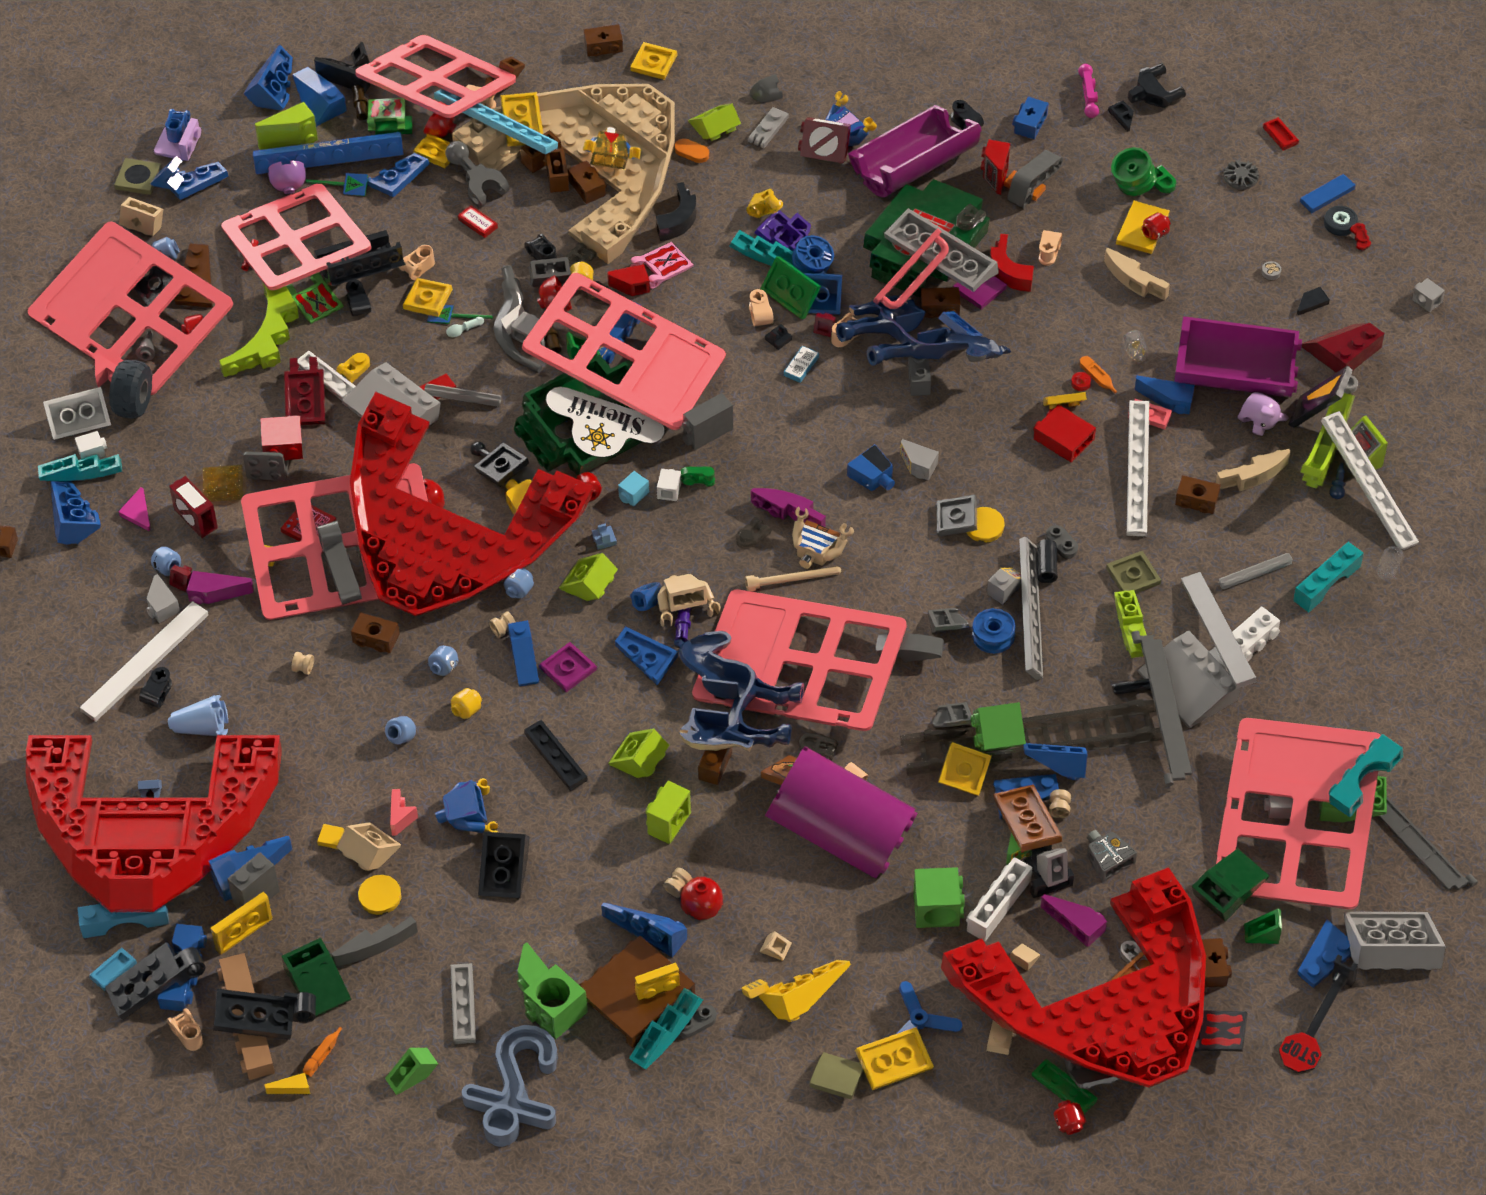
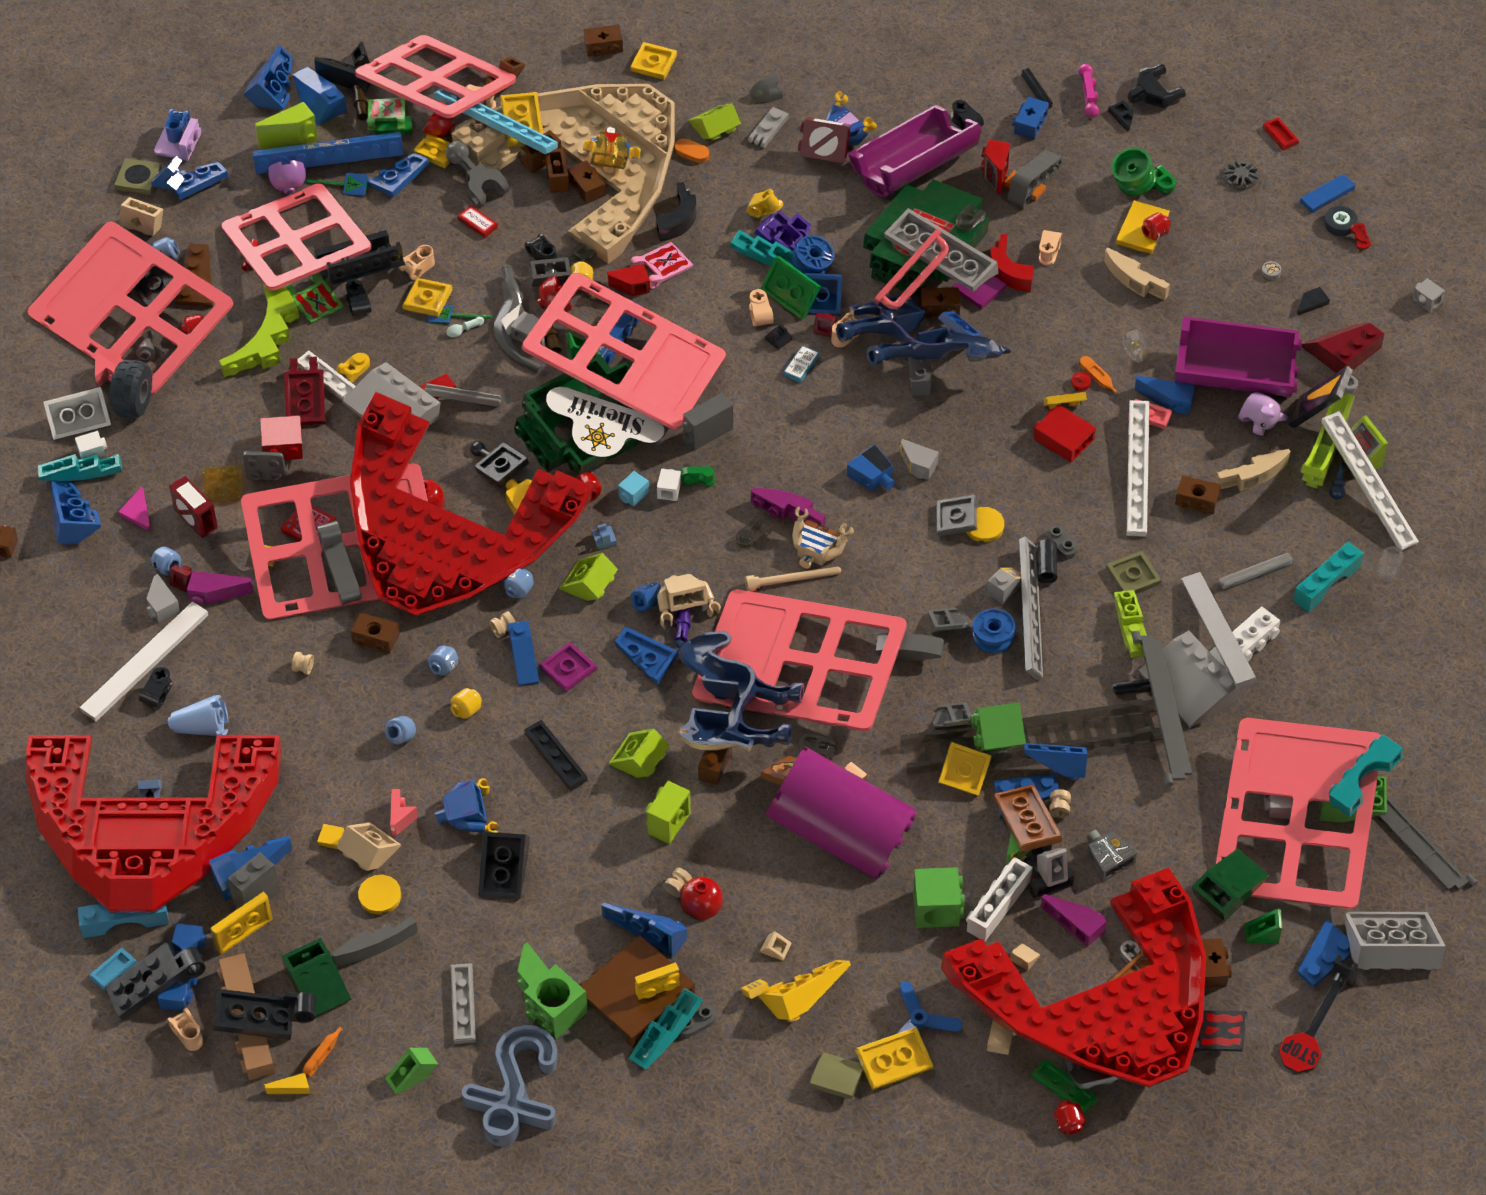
none -> black axle [1021,68,1053,109]

